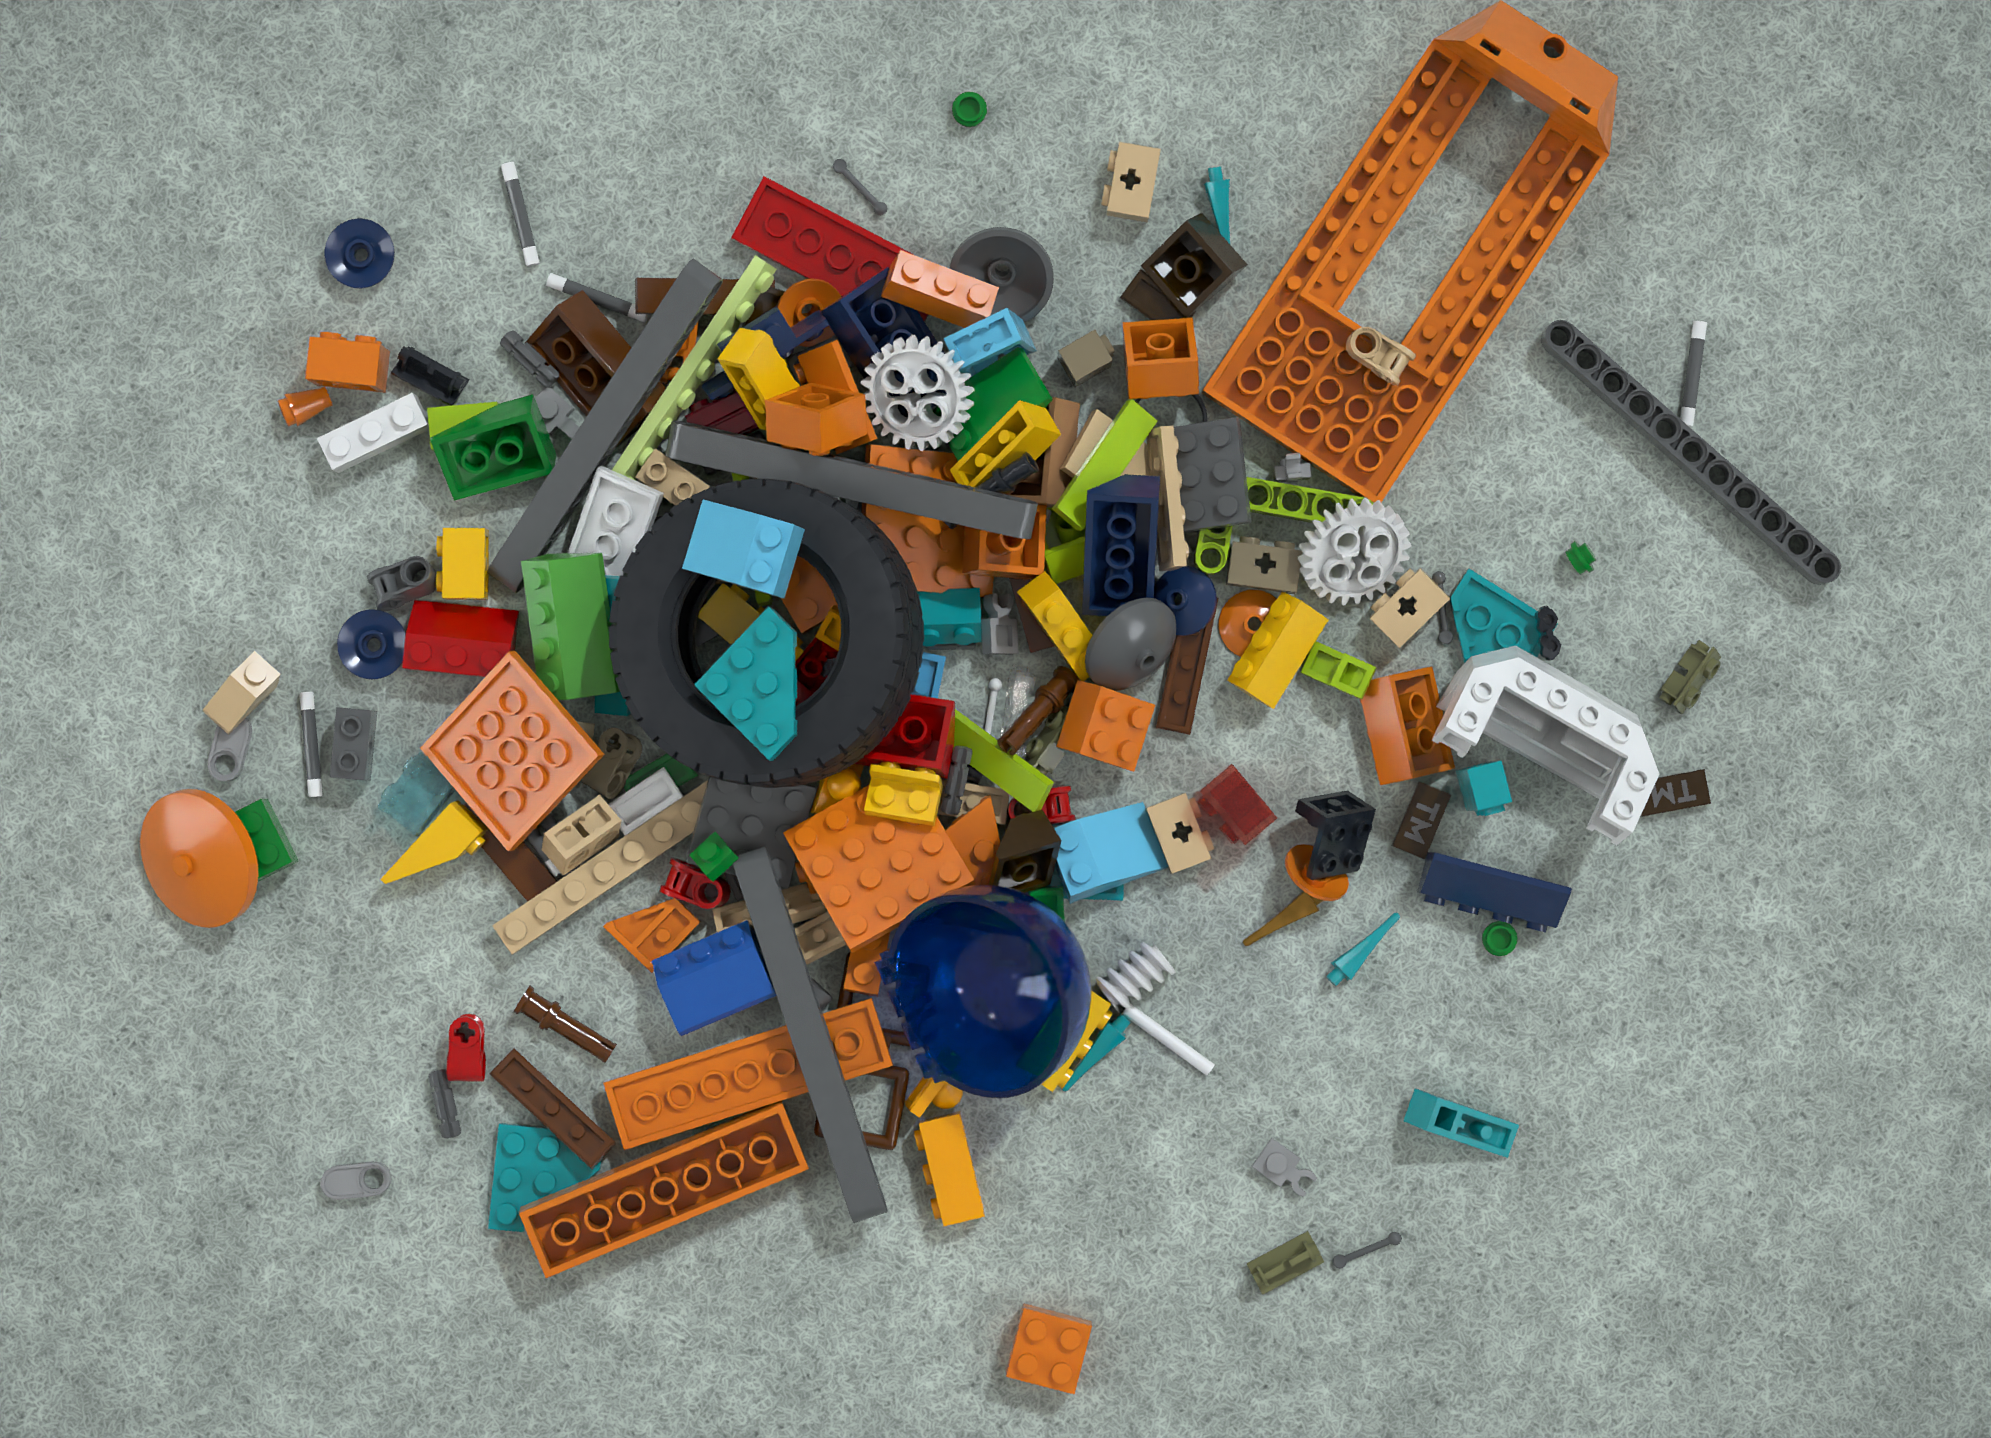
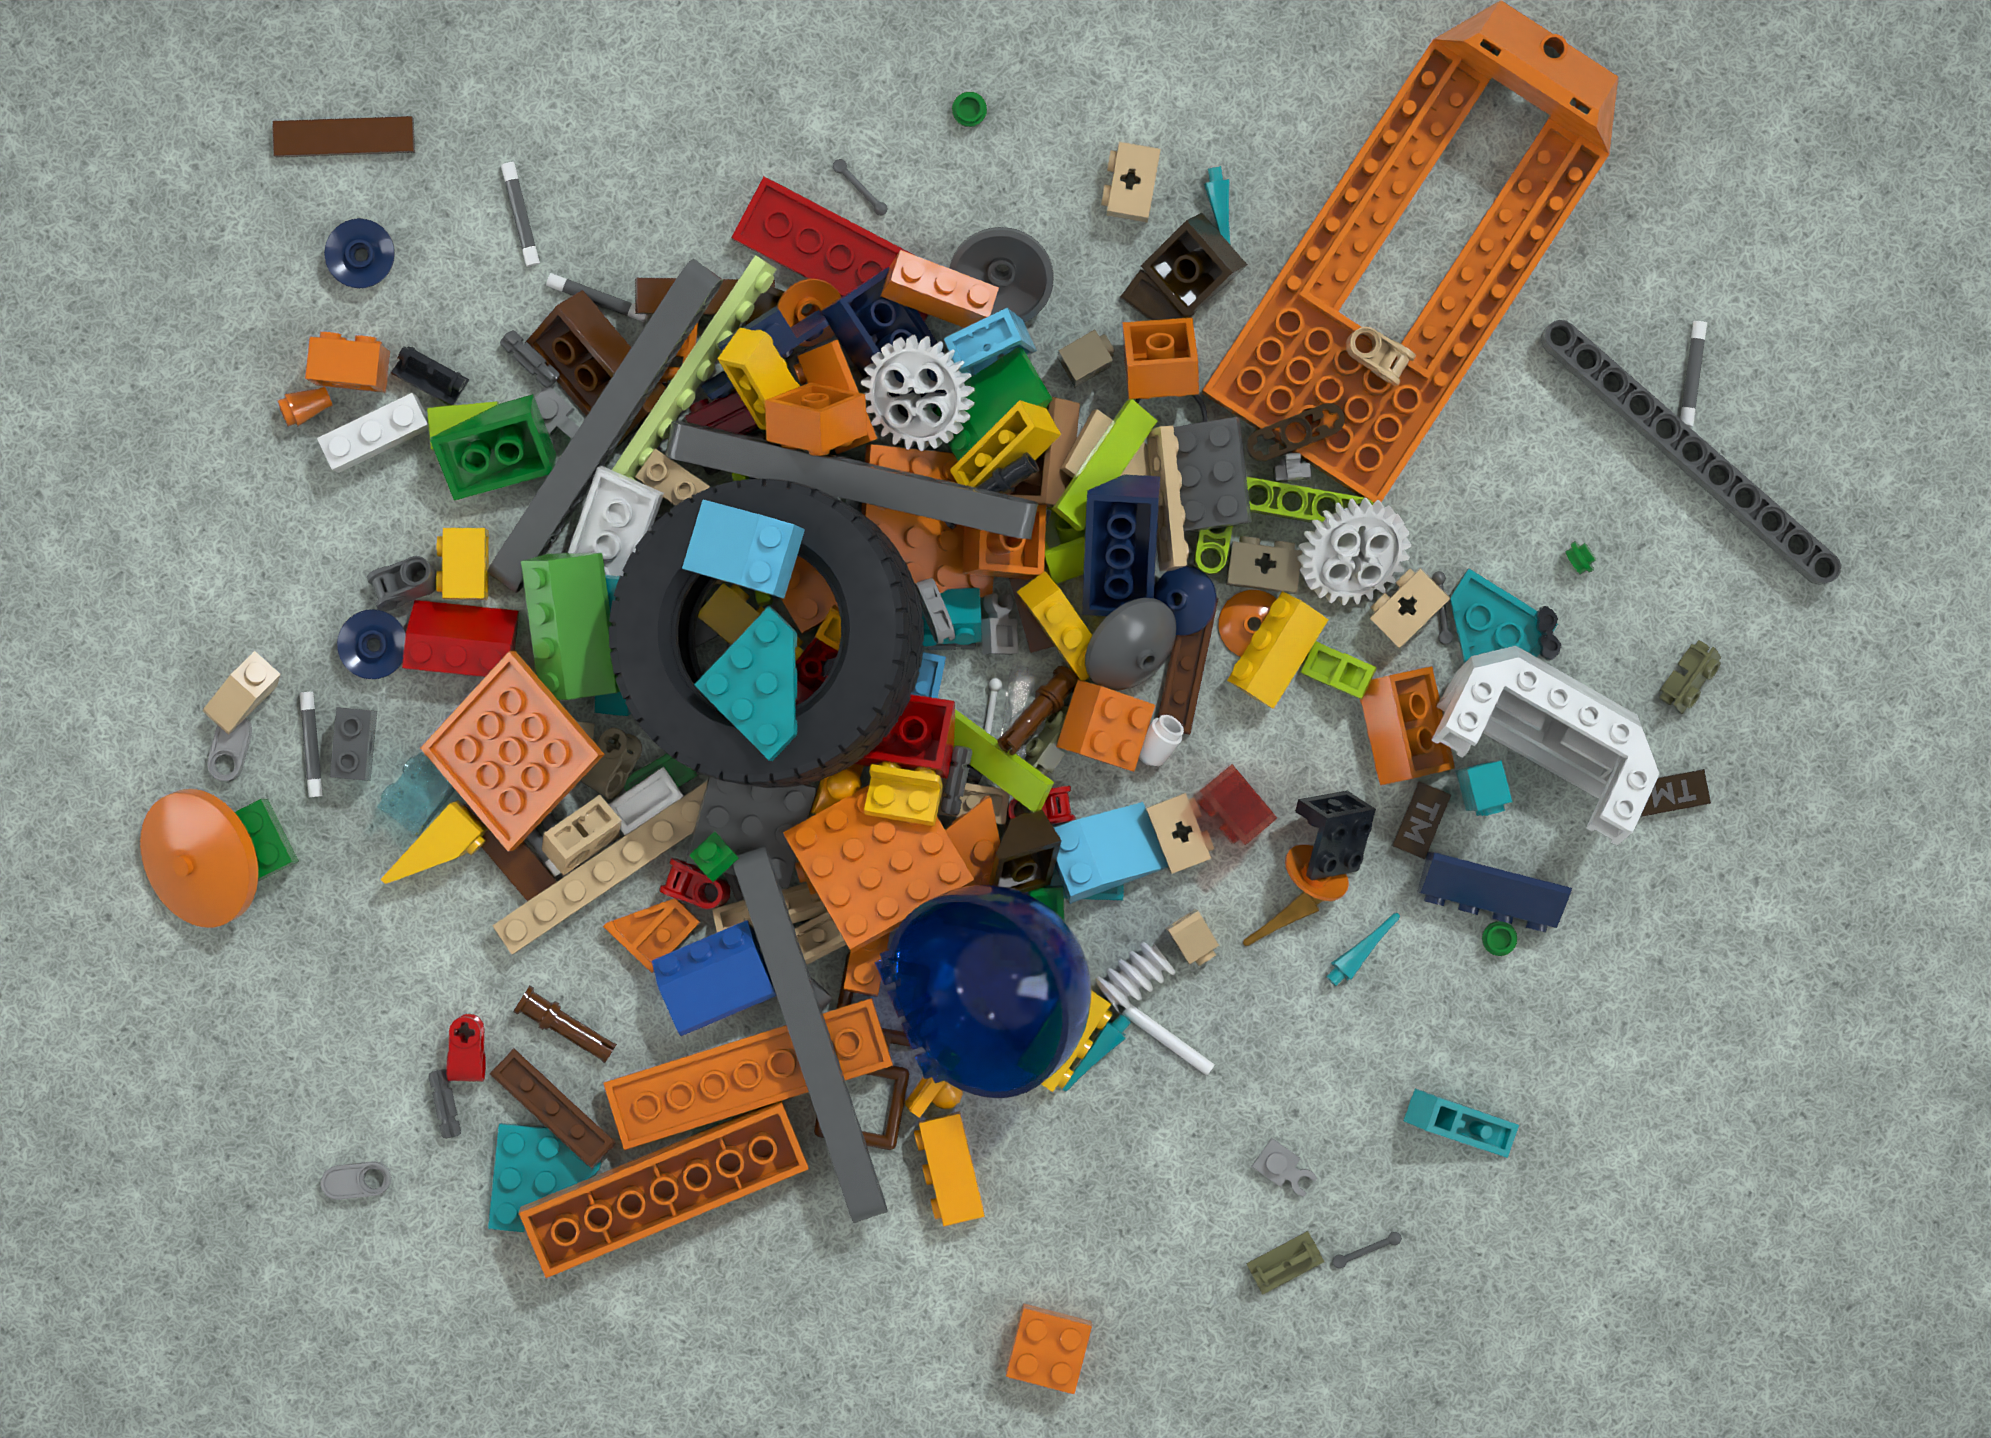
none -> reddish brown tile [273,116,415,158]
none -> light grey piece [915,578,955,644]
none -> white brick [1139,715,1184,766]
none -> tan slope [1166,909,1219,966]
none -> dark brown beam [1246,403,1345,462]

